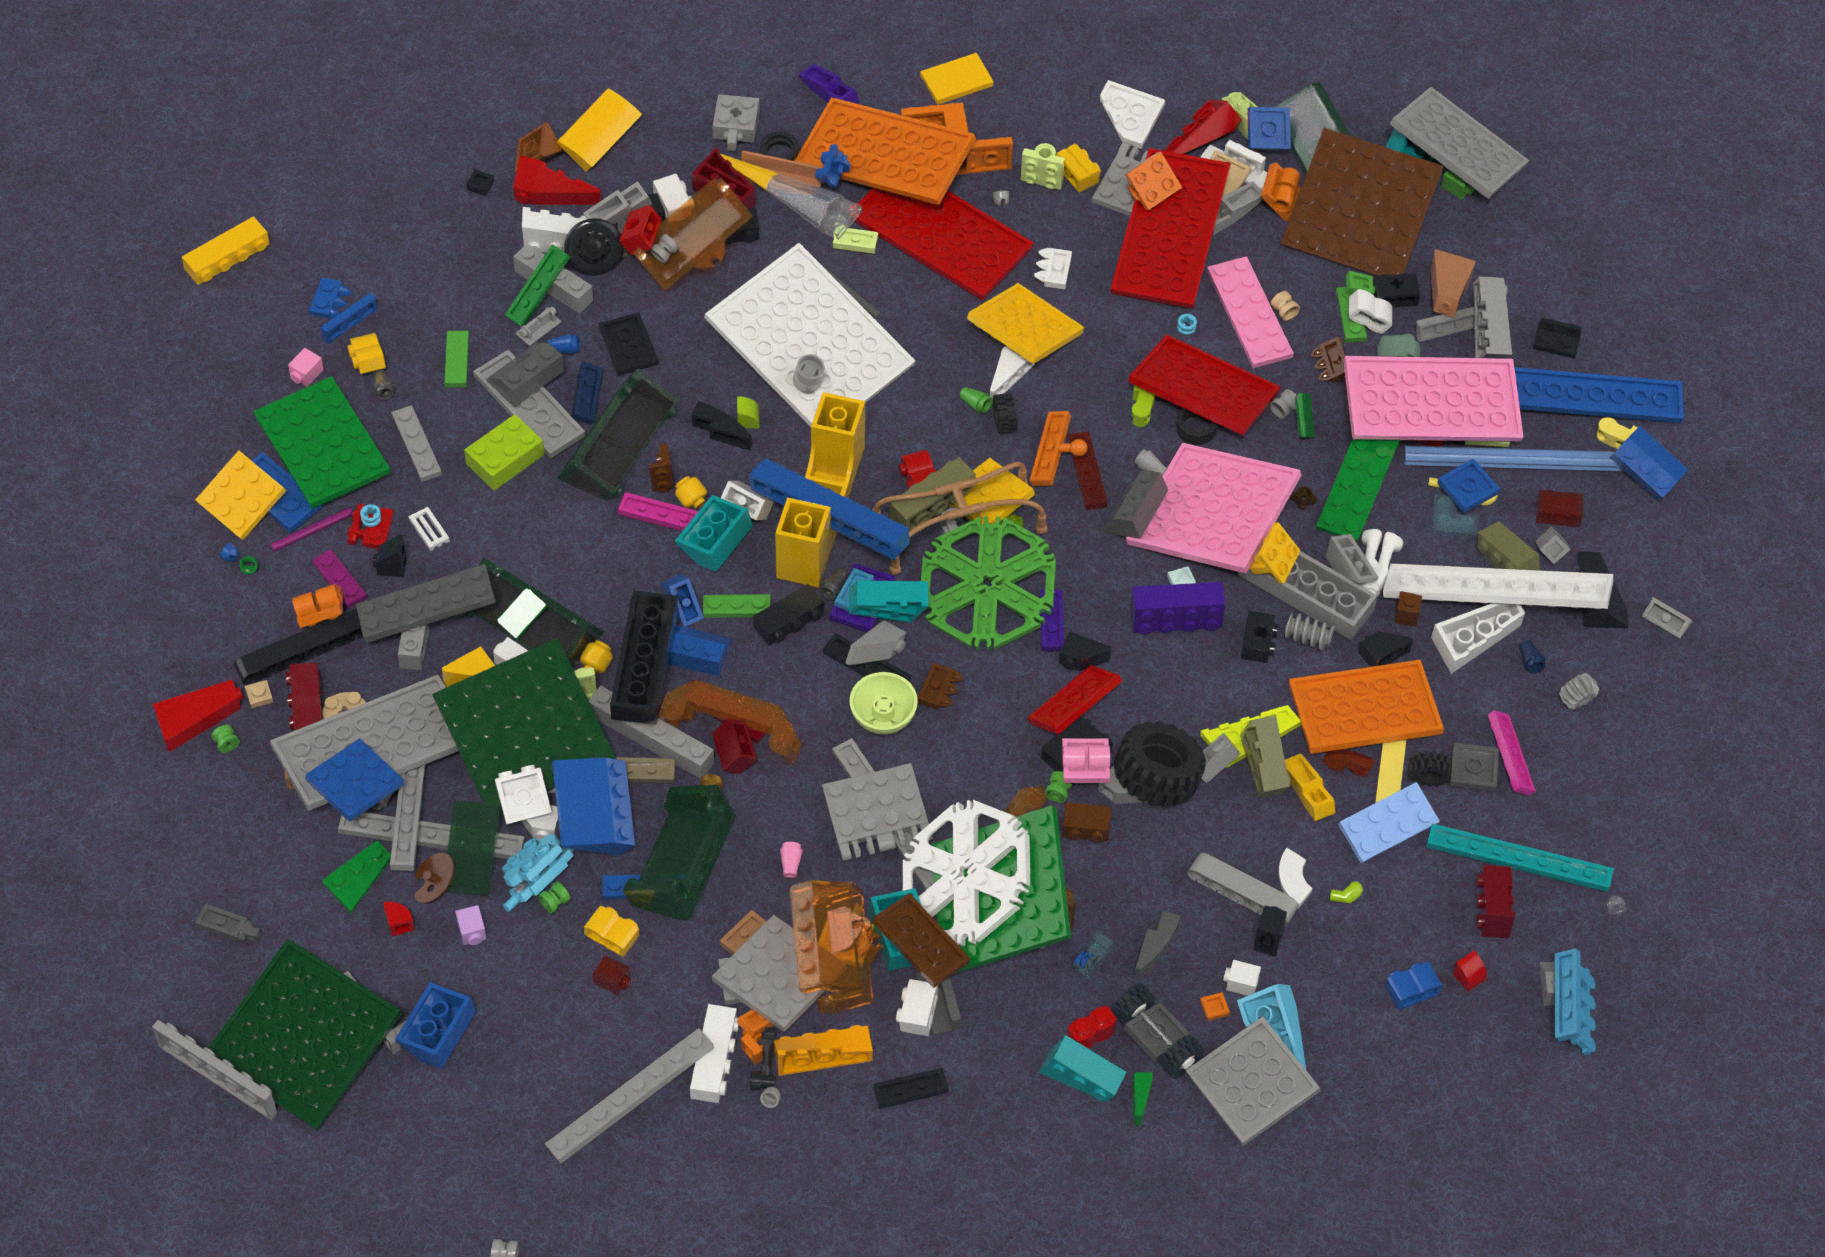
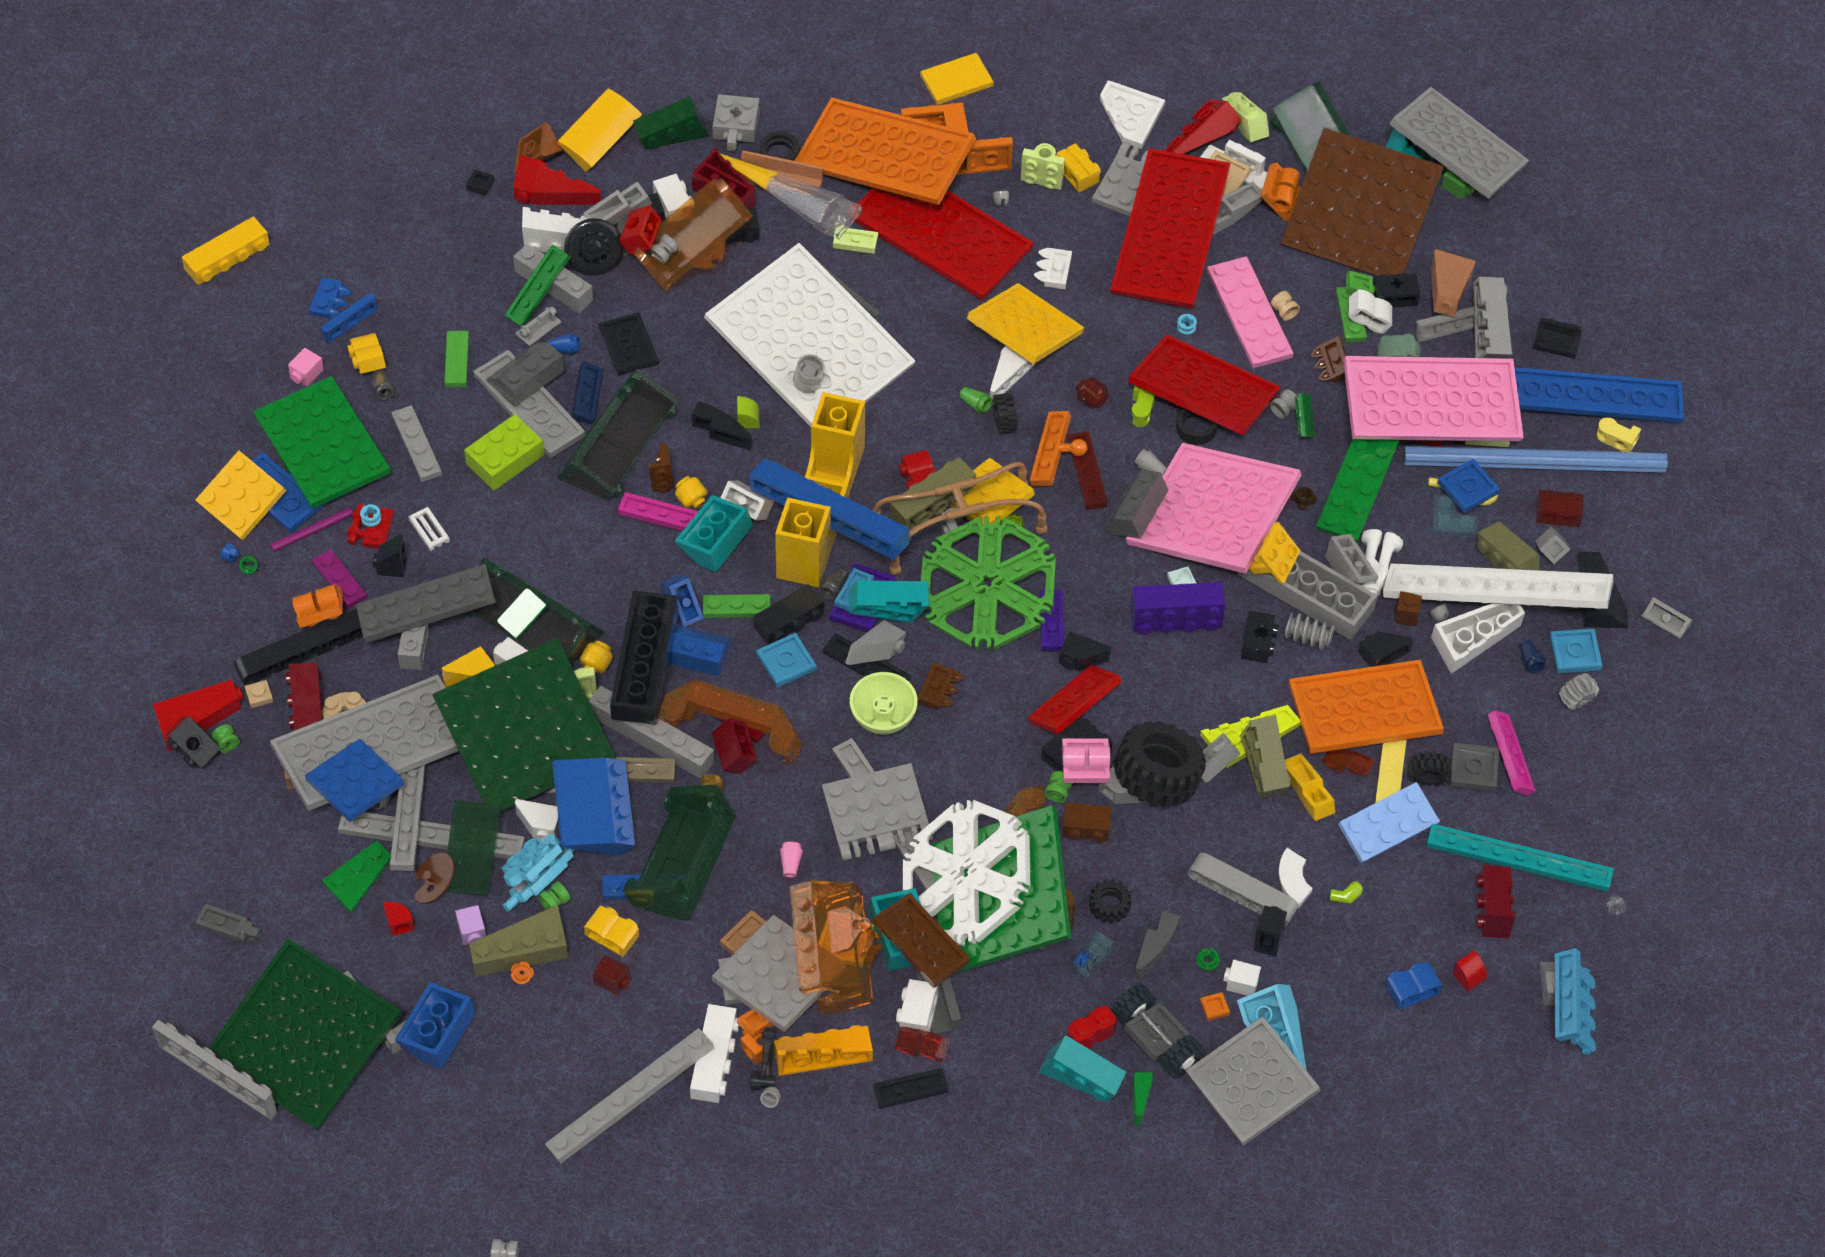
white plate [495,765,552,824] -> none
dark purple slope [799,63,859,104] -> none
blue hips [815,144,851,188] -> none
orange plate [1125,152,1182,210] -> none
blue plate [1247,107,1291,150] -> none
blue slope [1610,425,1688,502] -> none
none -> black brick [164,716,221,768]
none -> olive wedge [469,905,568,977]
none -> orange plate [511,961,534,984]
none -> dark green wedge [633,96,709,150]
none -> dark azure plate [756,633,817,688]
none -> clear red slope [894,1027,950,1062]
none -> clear red head [1076,377,1109,409]
none -> black tyre [1089,879,1132,924]
none -> green plate [1196,948,1220,971]
none -> light grey hinge [1429,603,1449,622]
none -> dark azure plate [1549,628,1602,674]

